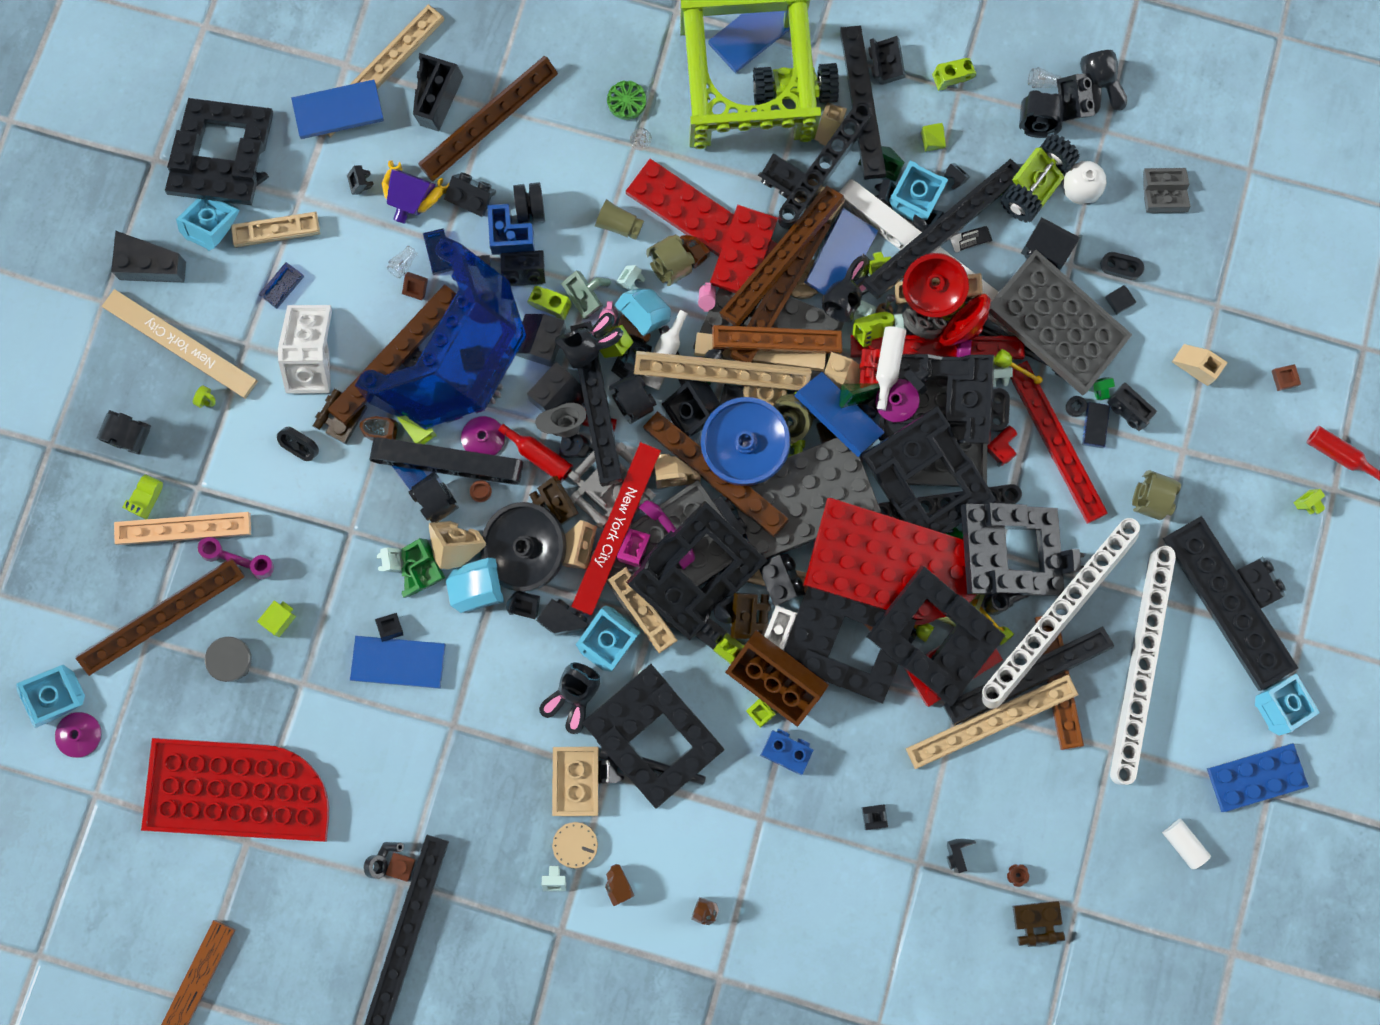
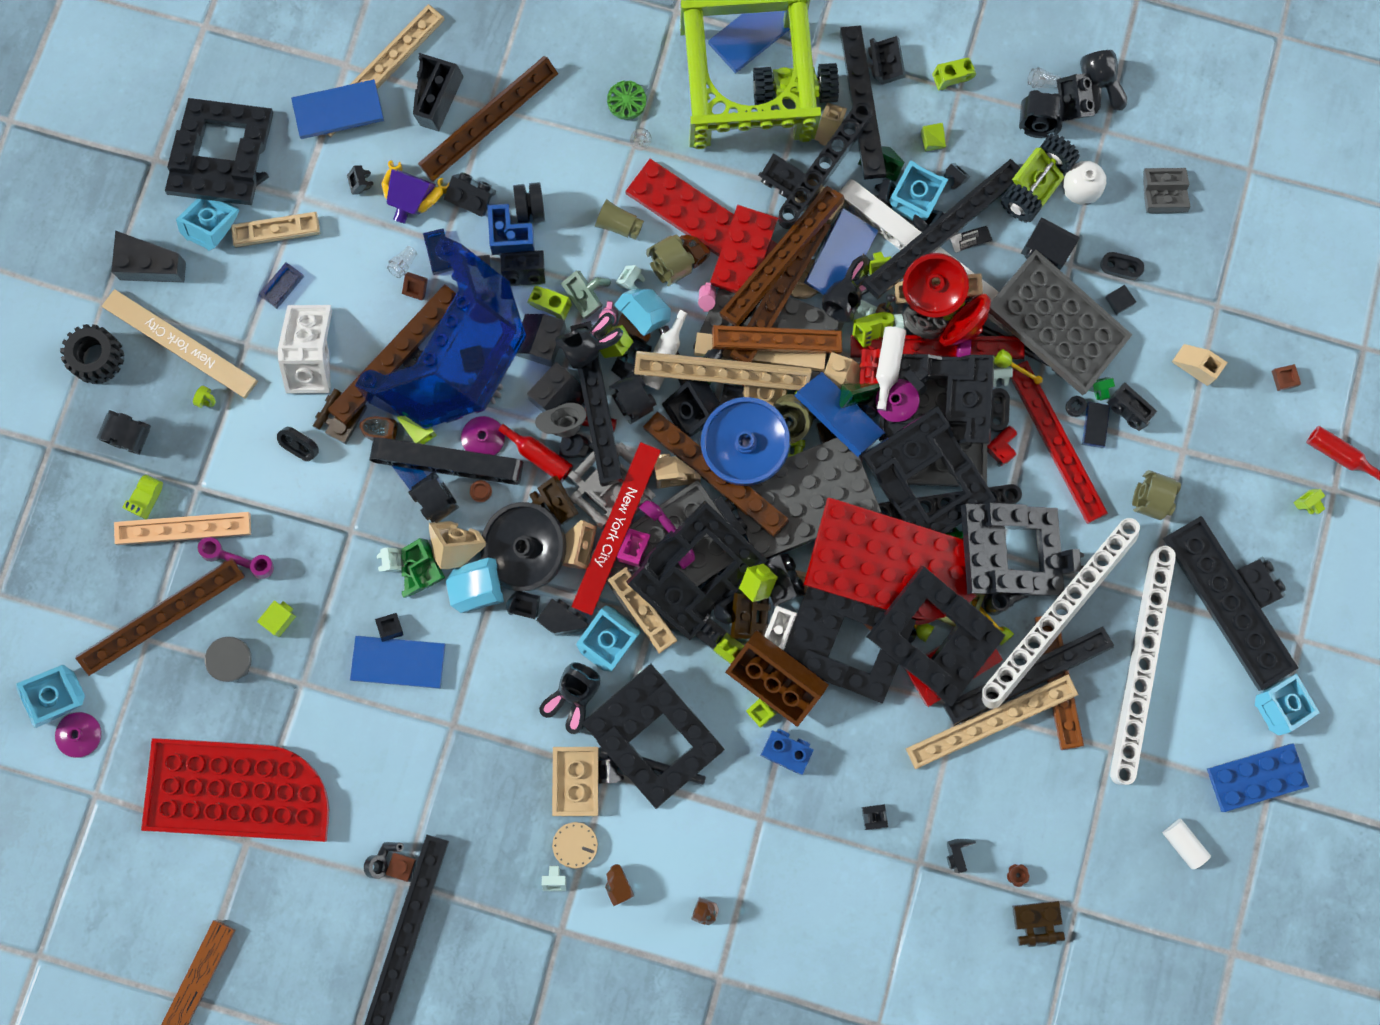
none -> black tyre [60,324,124,384]
none -> lime brick [739,564,778,602]

